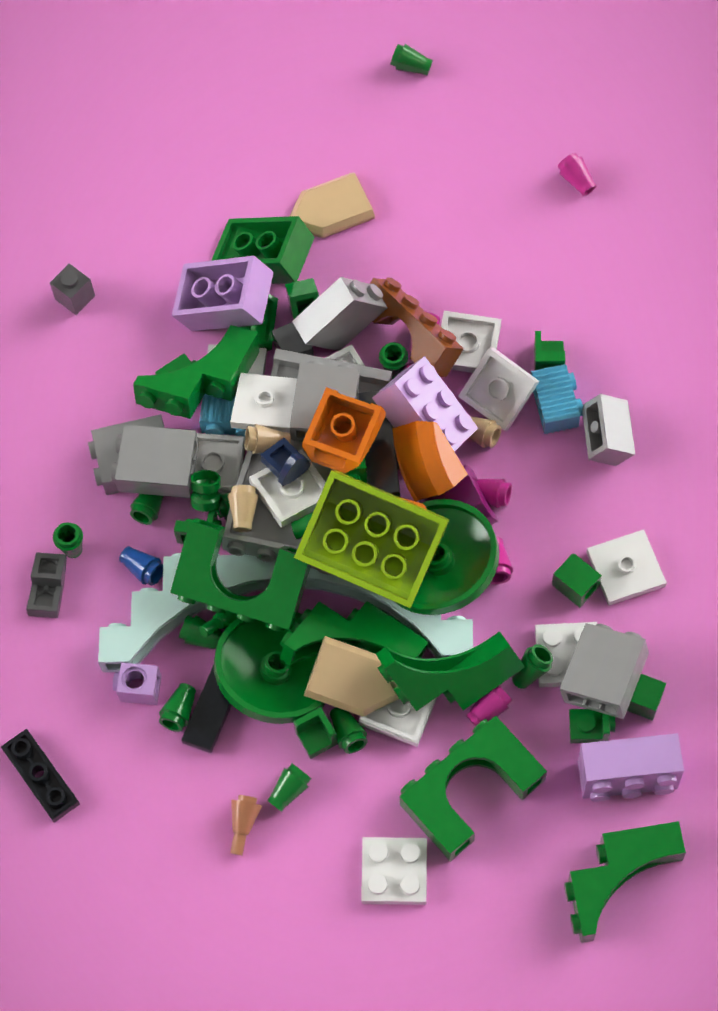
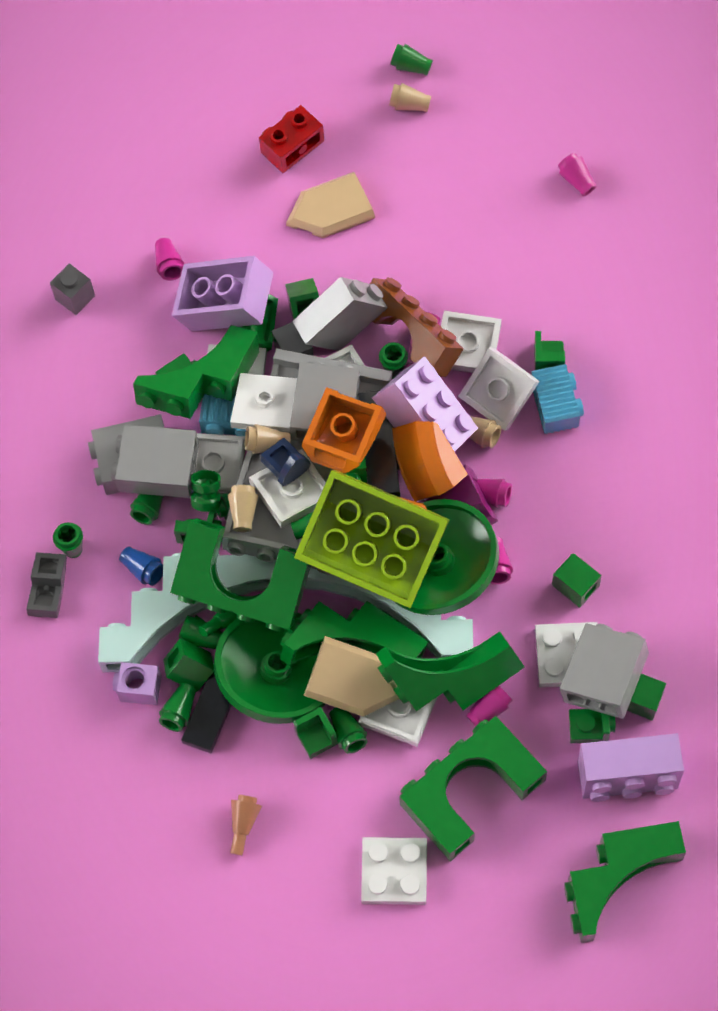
black tile [1,729,80,823] -> none
green slope [211,216,315,284] -> none
green cone [267,763,312,812] -> none
green cone [512,644,553,689] -> none
light grey brick [582,394,635,466] -> none
white plate [586,530,667,606] -> none
none -> dark pink cone [155,238,184,281]
none -> green panel [163,637,214,692]
none -> red brick [259,105,325,173]
none -> tan cone [389,83,431,112]

